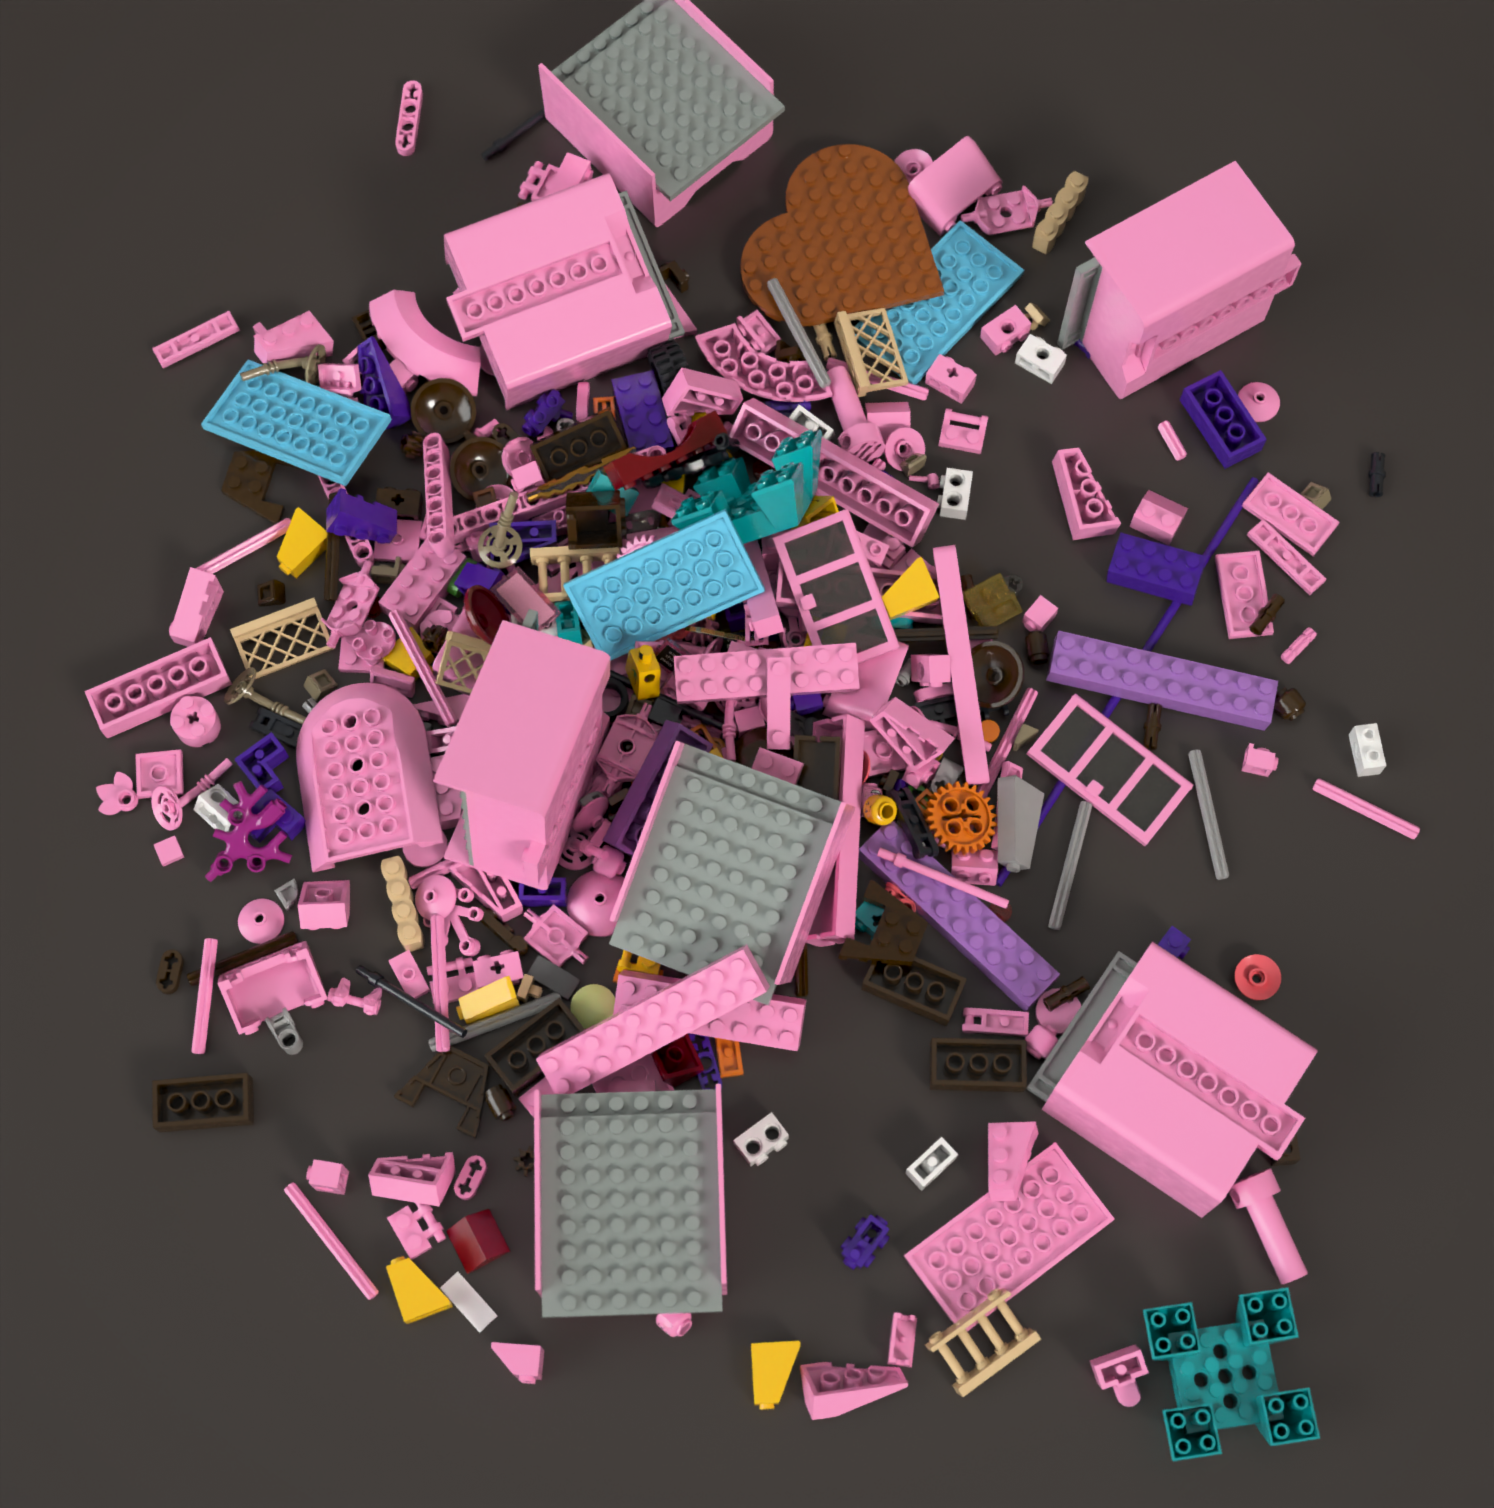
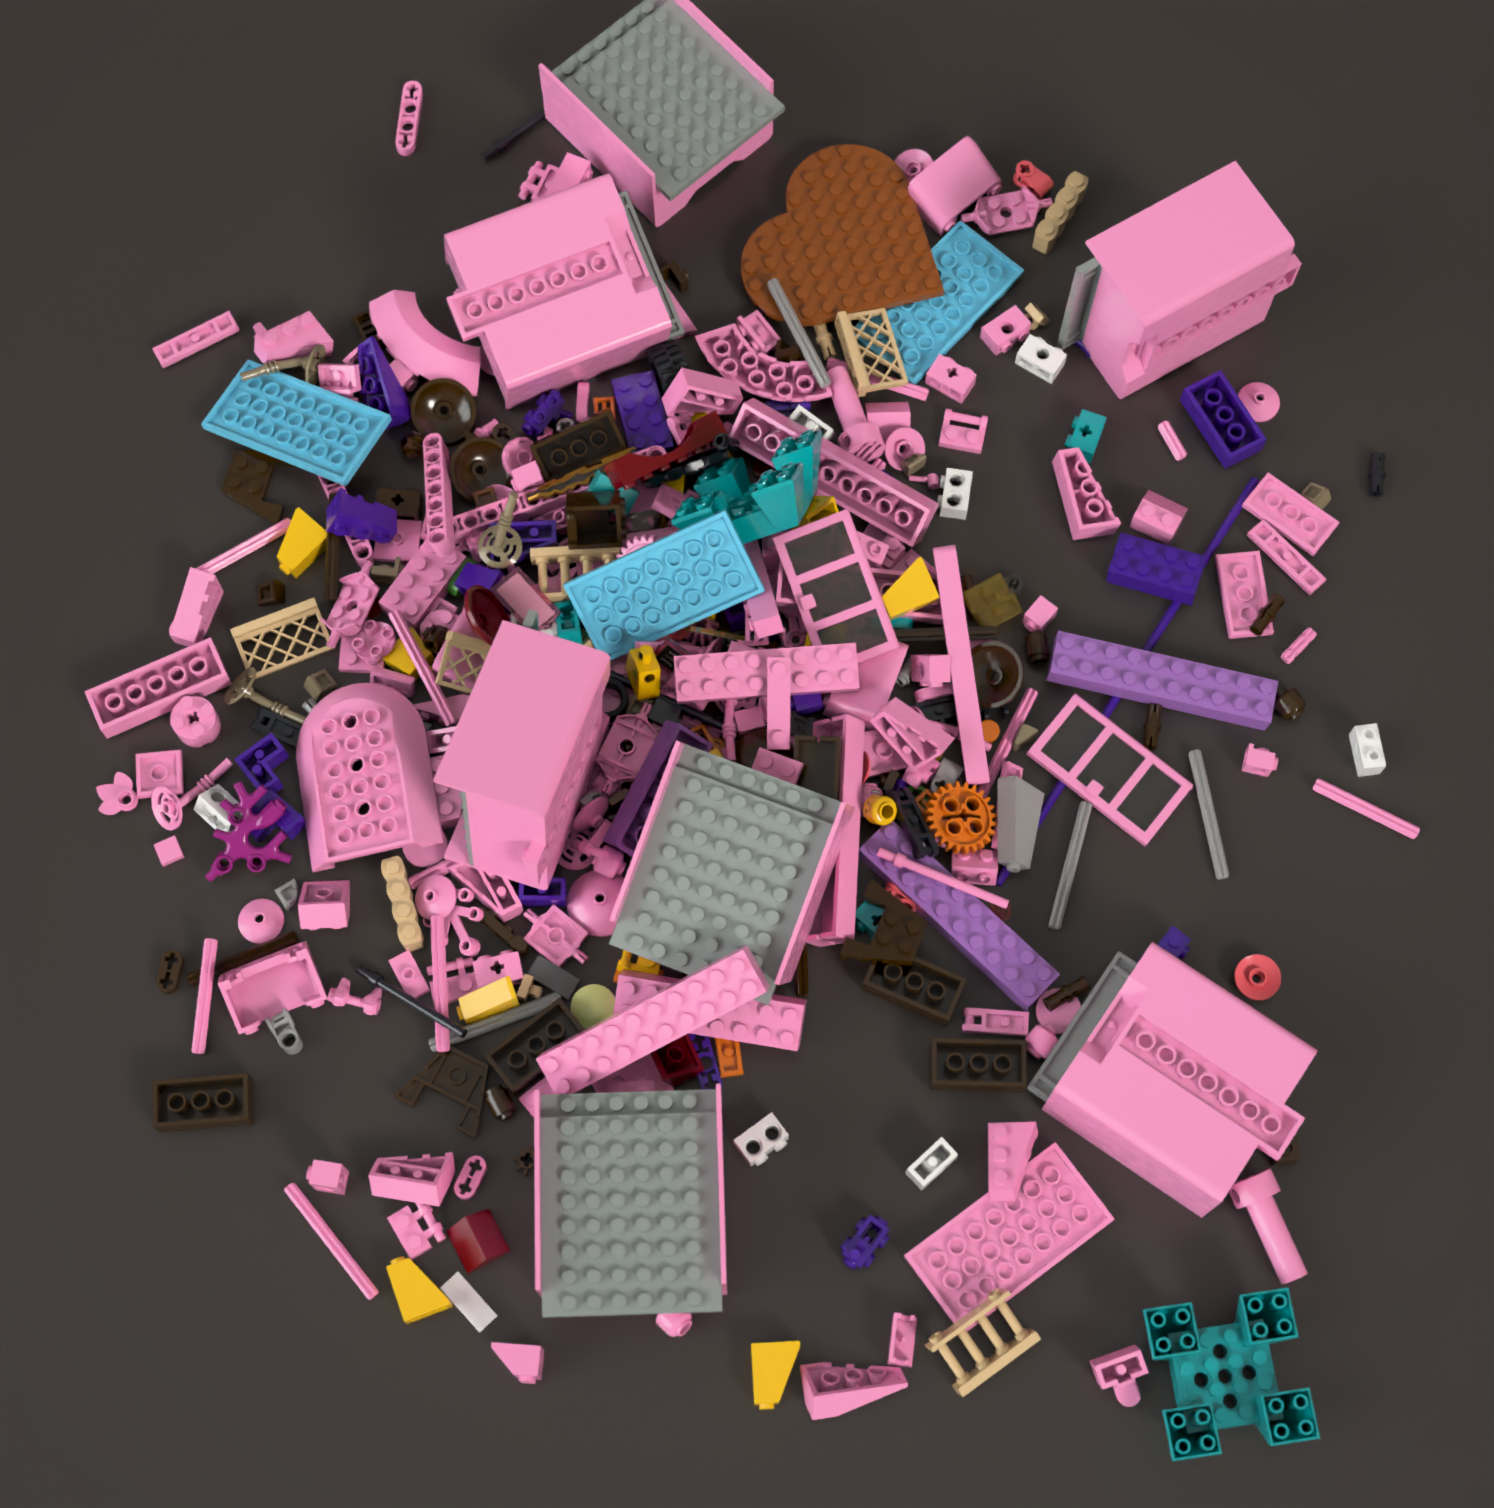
none -> coral piece [1013,160,1054,200]
none -> teal brick [1064,409,1107,463]

